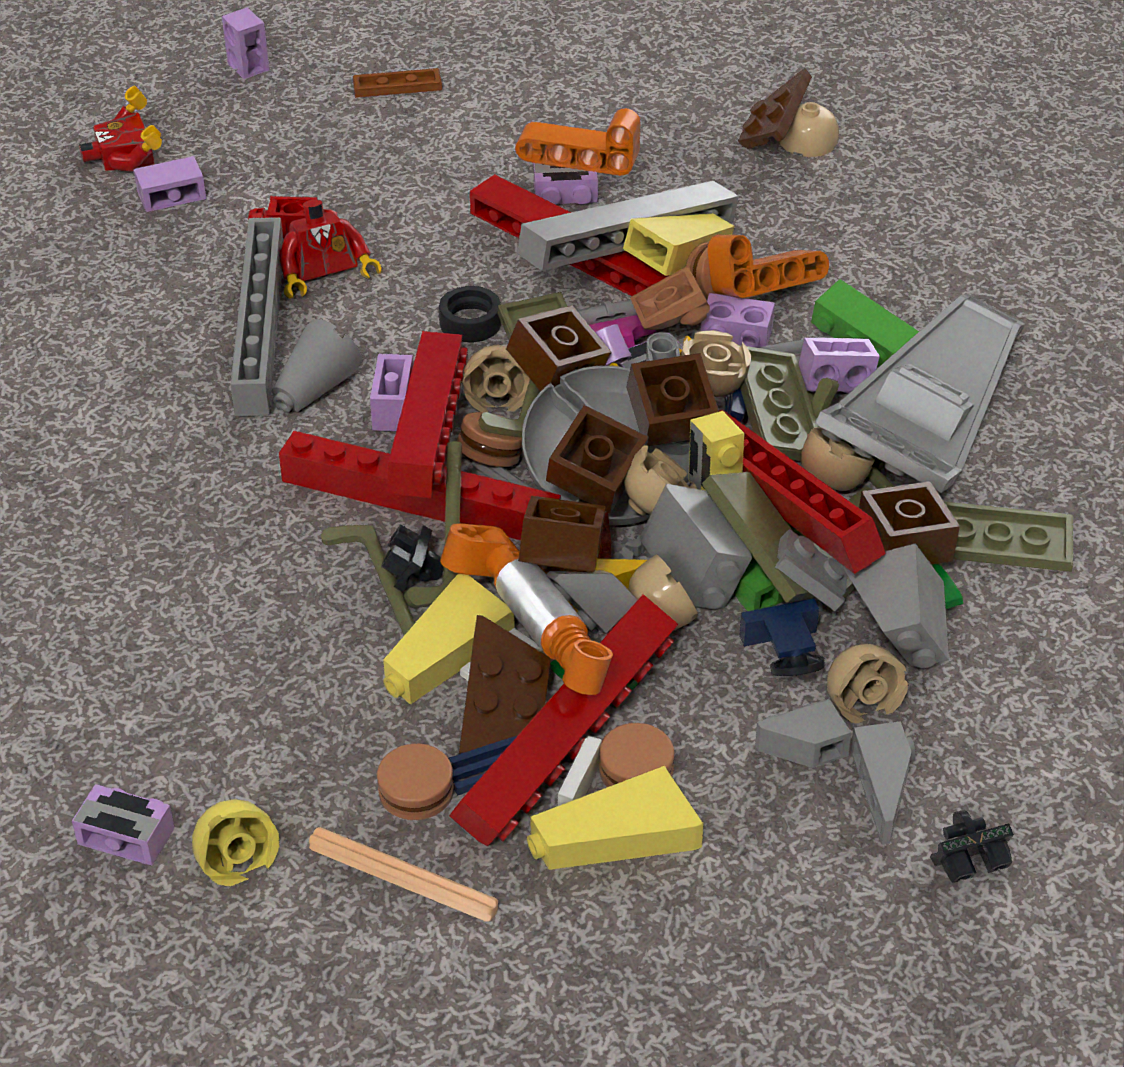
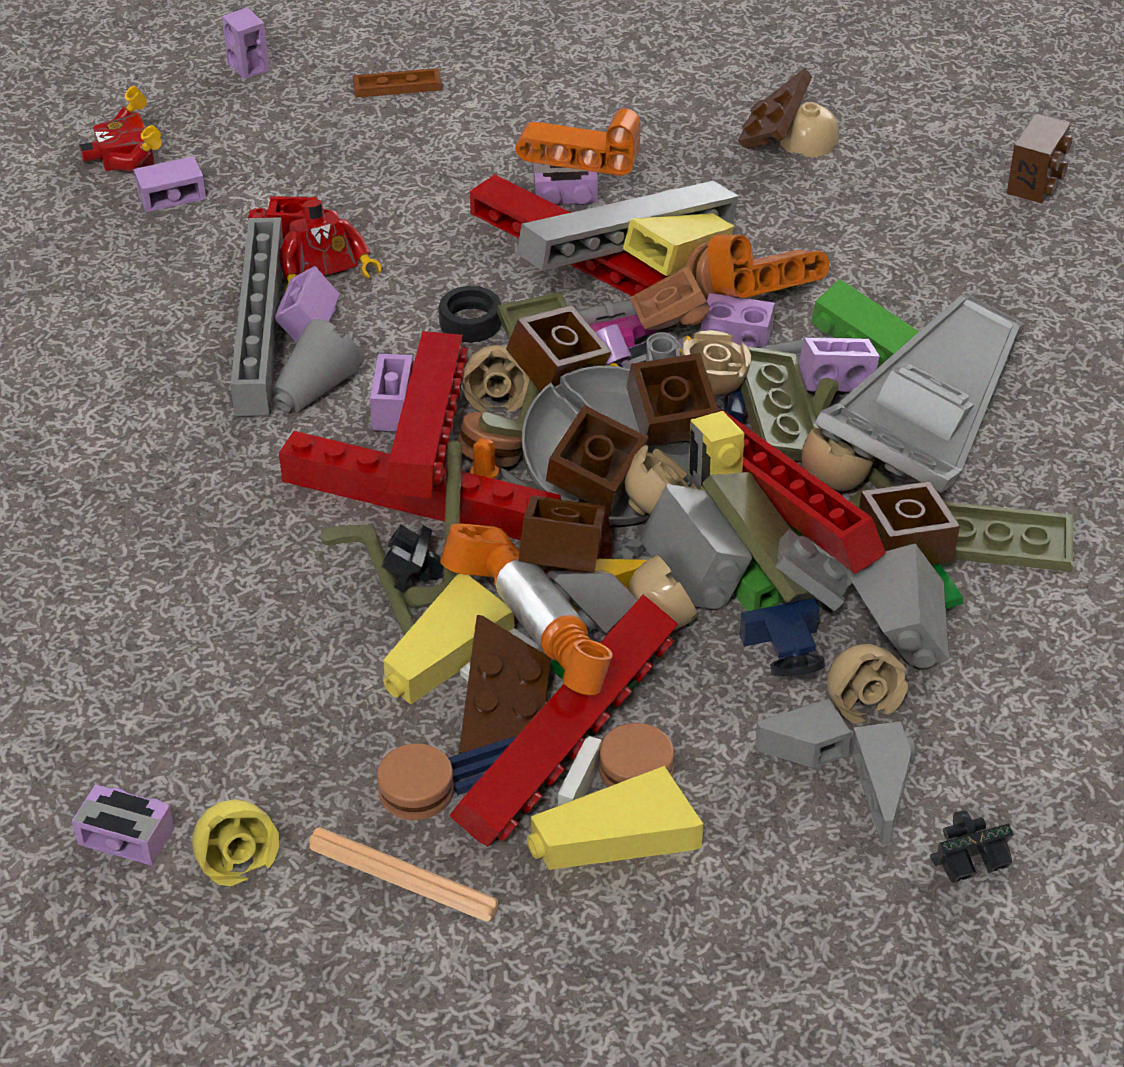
none -> lavender brick [274,266,340,343]
none -> orange axle [470,438,499,479]
none -> reddish brown brick [1007,113,1073,203]

